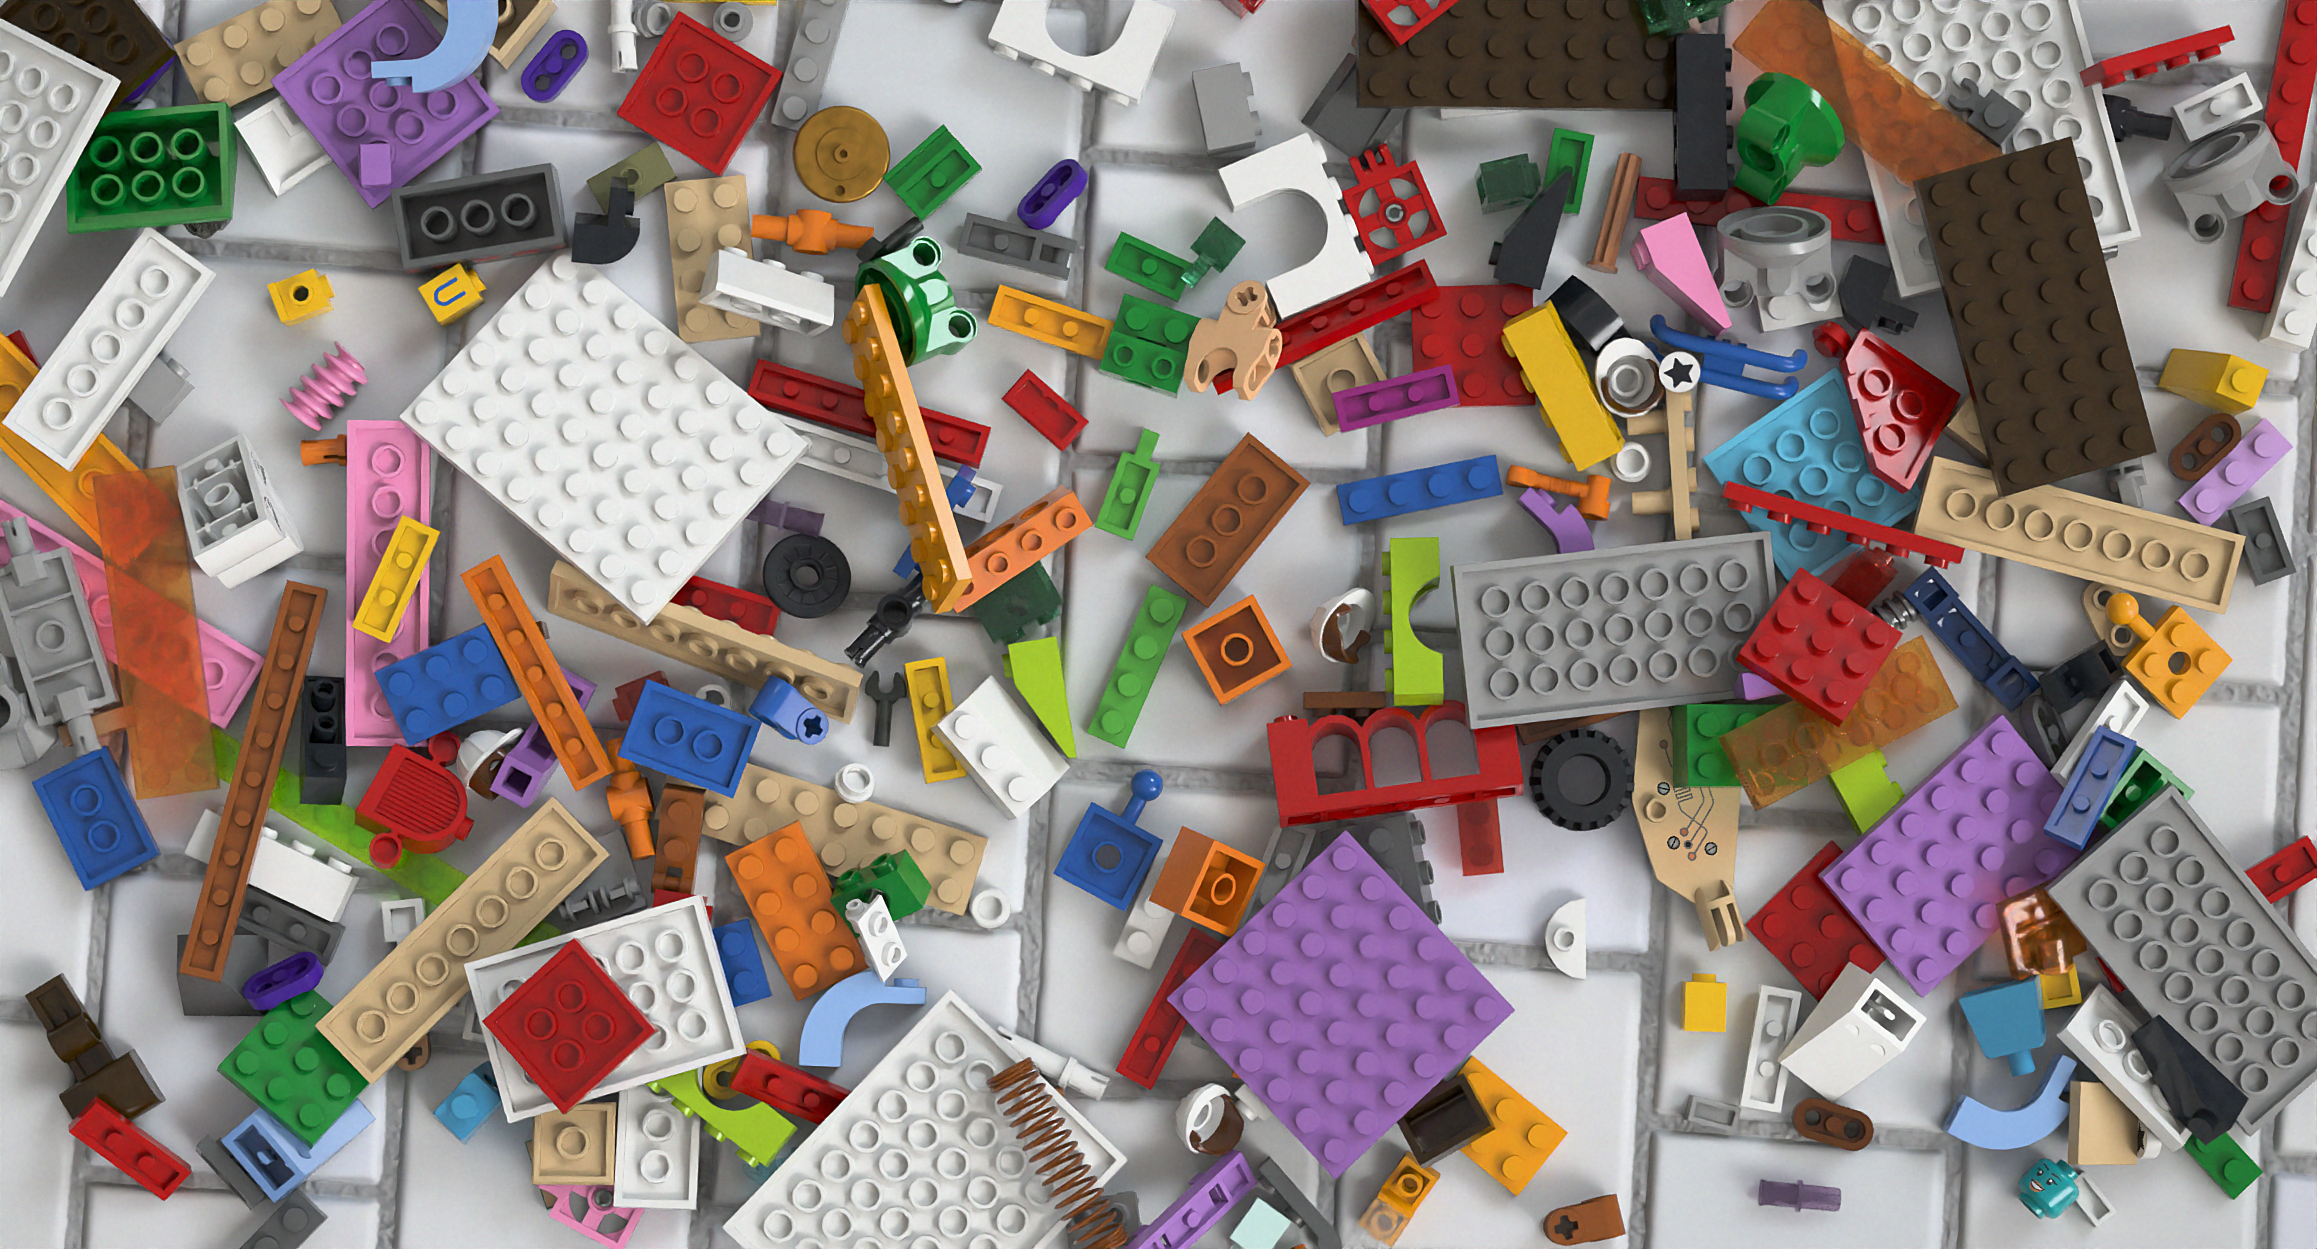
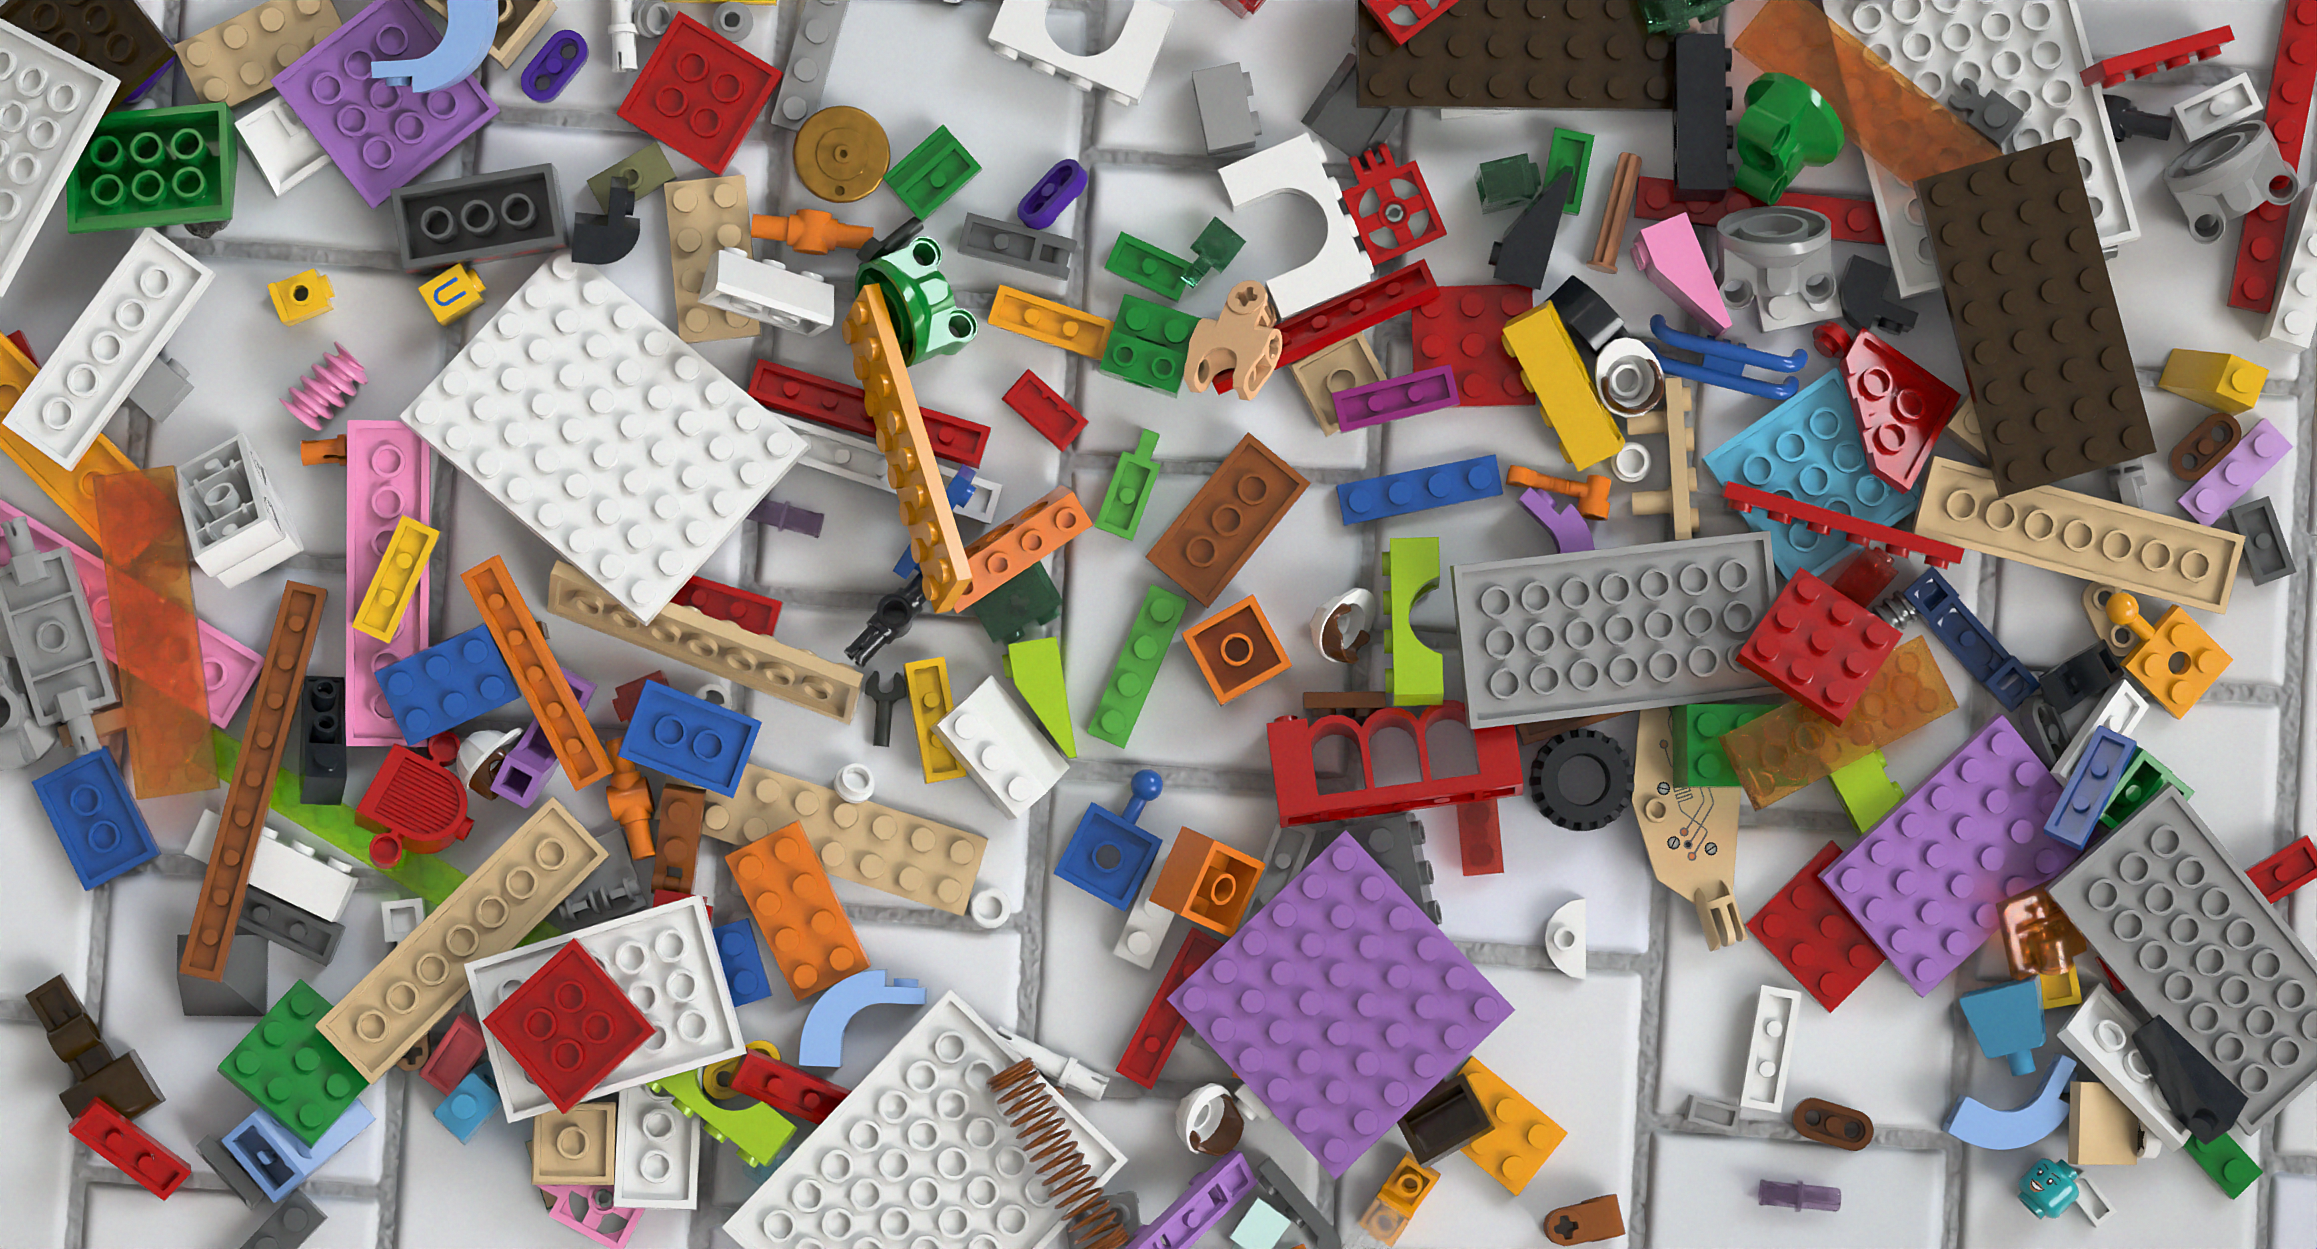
dark purple plate [243,951,324,1010] -> none
medium lavender slope [358,143,391,189] -> none
blue piece [748,675,829,745] -> none
black wheel [762,533,851,619] -> none
green brick [830,849,932,938] -> none
white hinge [845,894,907,982] -> none
white tile [1659,352,1700,393] -> none
yellow brick [1680,973,1727,1032] -> none
medium lavender slope [1733,672,1783,701] -> none
white slope [1777,962,1927,1102] -> none
none -> coral tile [418,1011,487,1097]

